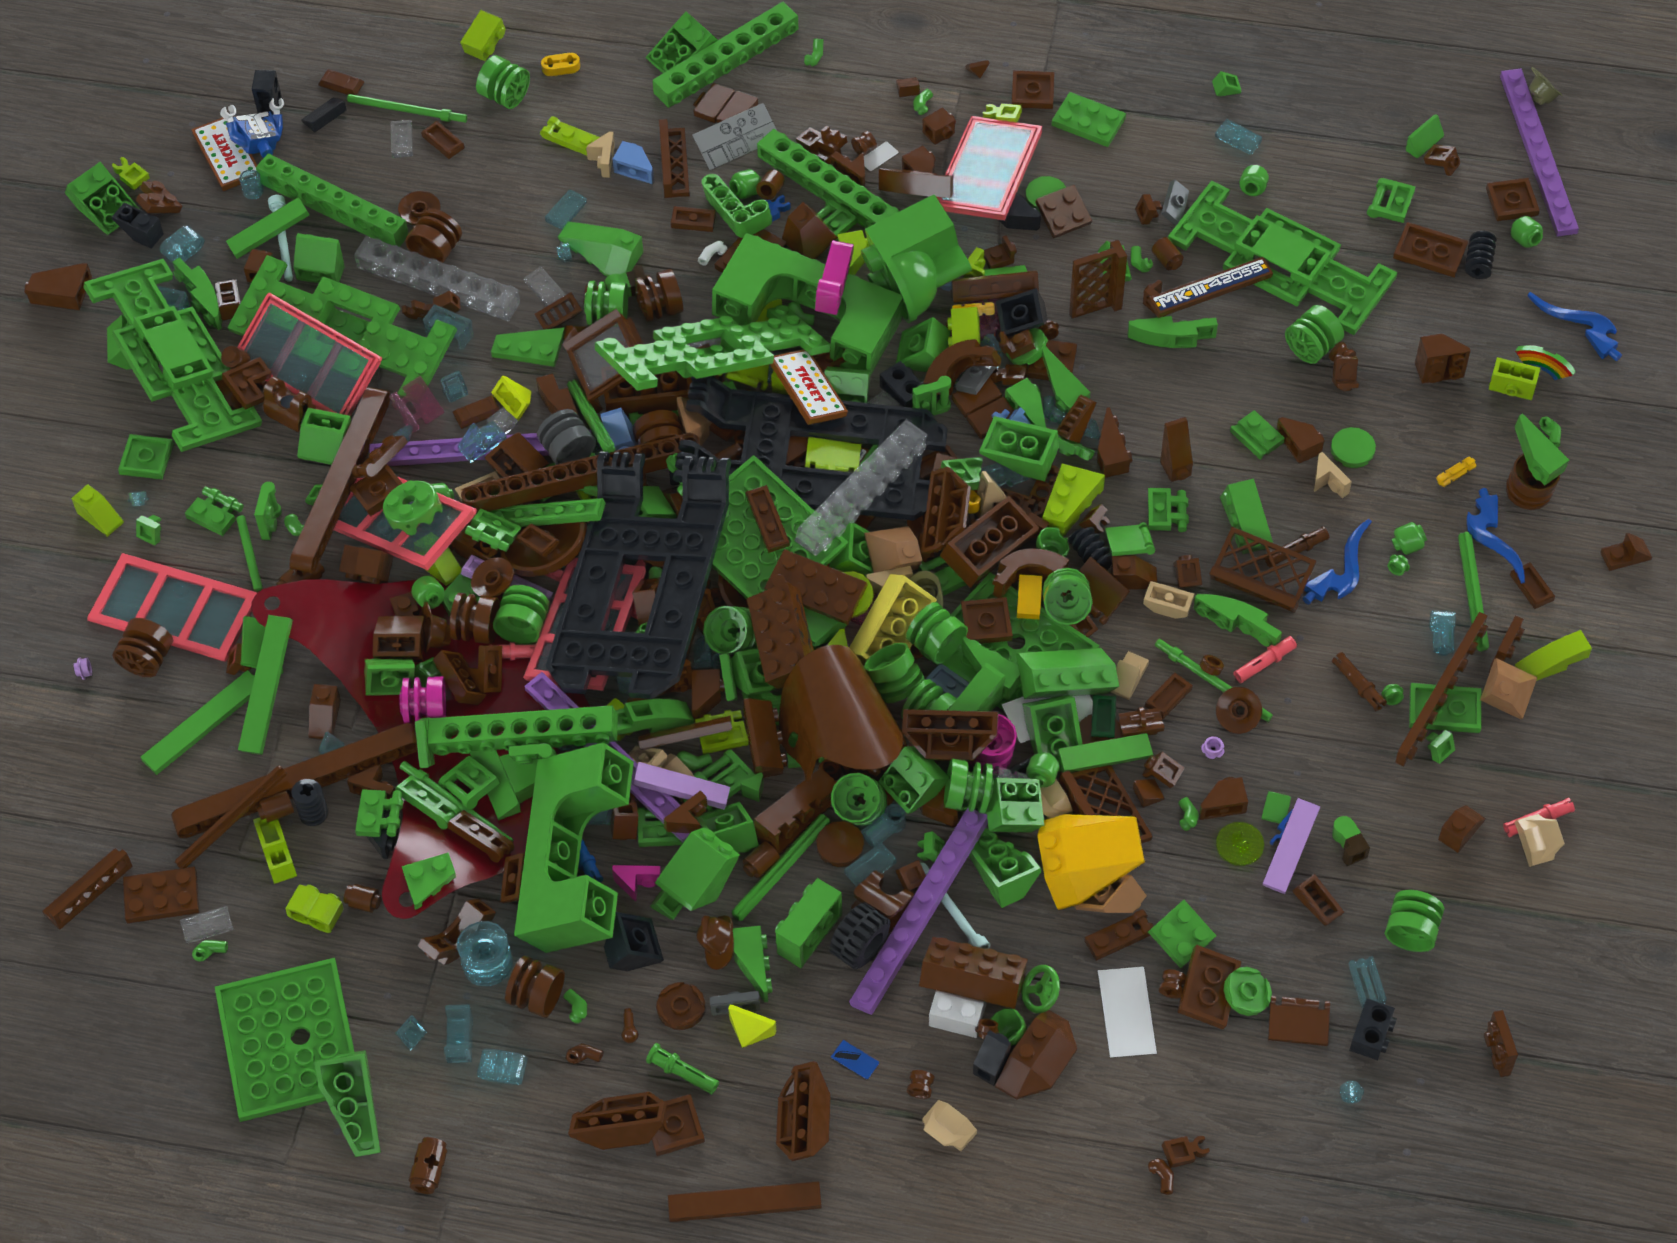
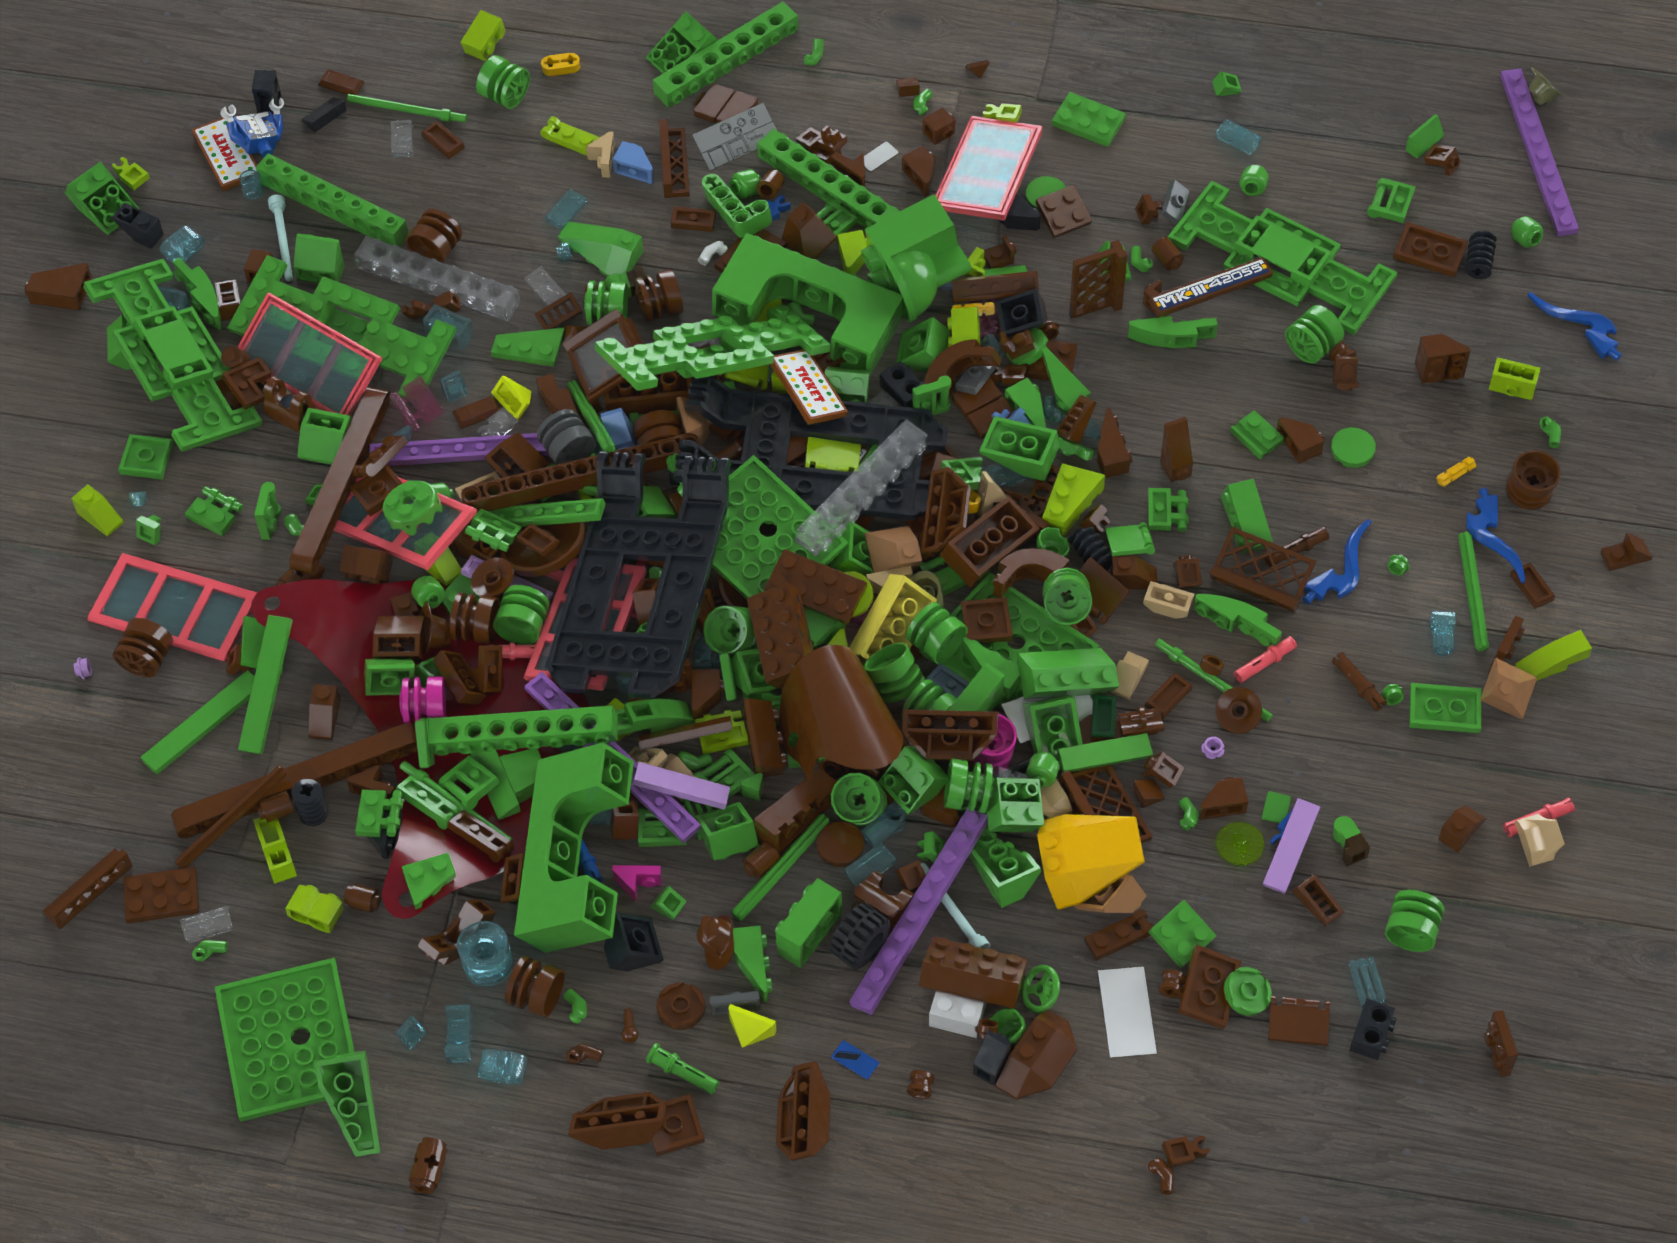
reddish brown plate [136,180,183,213] -> none
bright green tile [226,197,309,259] -> none
bright green bar [236,515,263,593] -> none
clear light blue slope [318,731,344,754] -> none
reddish brown dish [398,191,441,225] -> none
clear light blue slope [457,421,507,463] -> none
bright green plate [509,743,557,765] -> none
bright green slope [655,828,740,911] -> none
reddish brown slope [664,790,708,834] -> none
reddish brown tile [668,1181,822,1222] -> none
reddish brown tile [745,485,790,553] -> none
dark pink beam [815,240,854,315] -> none
reddish brown wheel [851,130,877,156] -> none
slope [879,168,954,198] -> none
tan slope [922,1100,977,1151] -> none
reddish brown plate [1012,70,1054,109] -> none
yellow tile [1017,575,1042,620] -> none
tan slope [1314,452,1352,498] -> none
clear light blue plate [1339,1081,1364,1104] -> none
bright green head [1391,522,1427,555] -> none
reddish brown plate [1395,612,1488,767] -> none
bright green tile [1426,730,1455,764] -> none
reddish brown plate [1486,178,1540,221] -> none
bright green slope [1514,413,1569,485] -> none
tile [1515,345,1575,380] -> none

